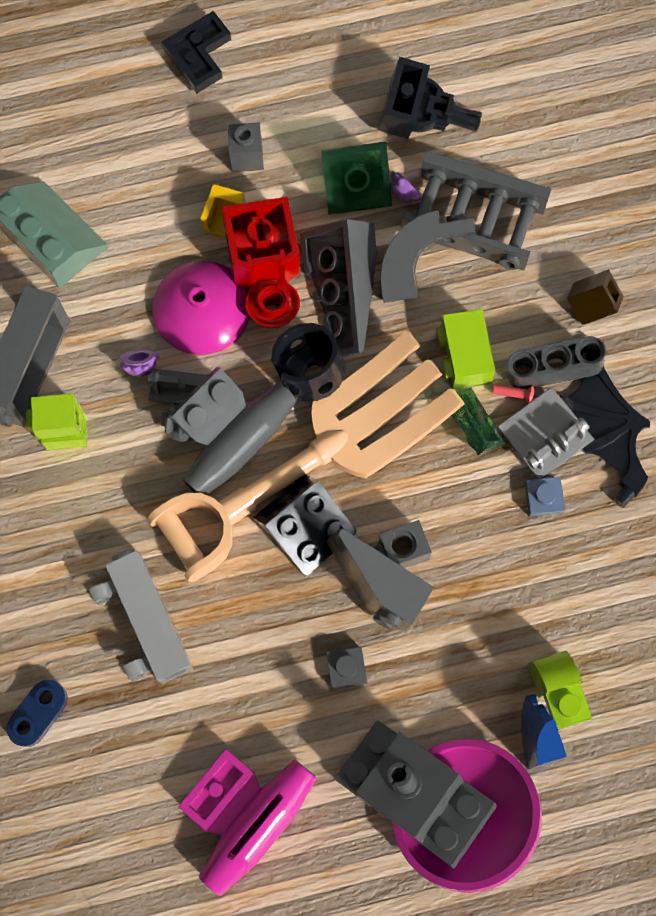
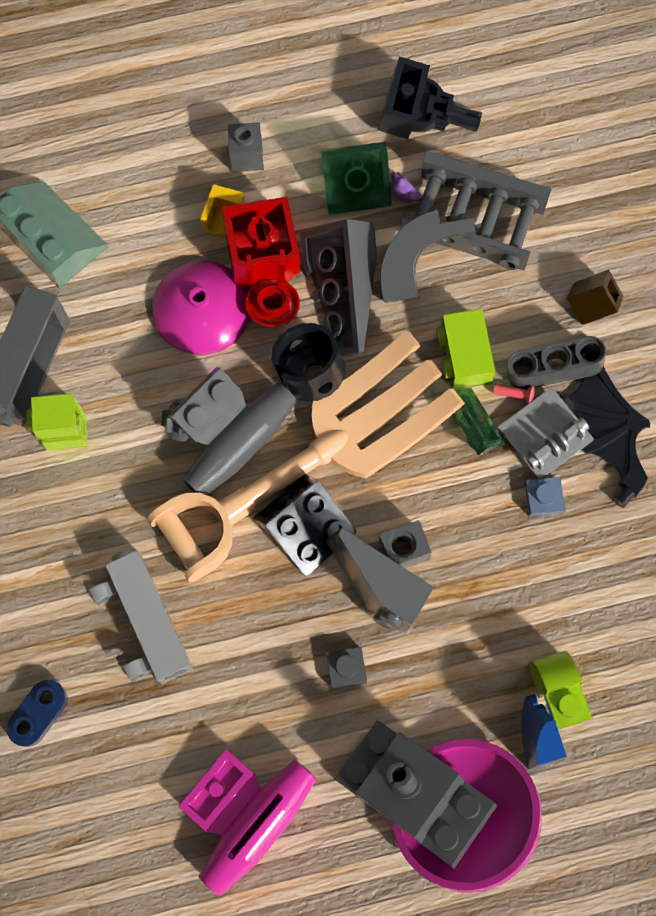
medium lavender animal [119,350,159,377] -> none
dark grey hinge [148,369,208,404] -> none
black plate [161,10,232,94] -> none

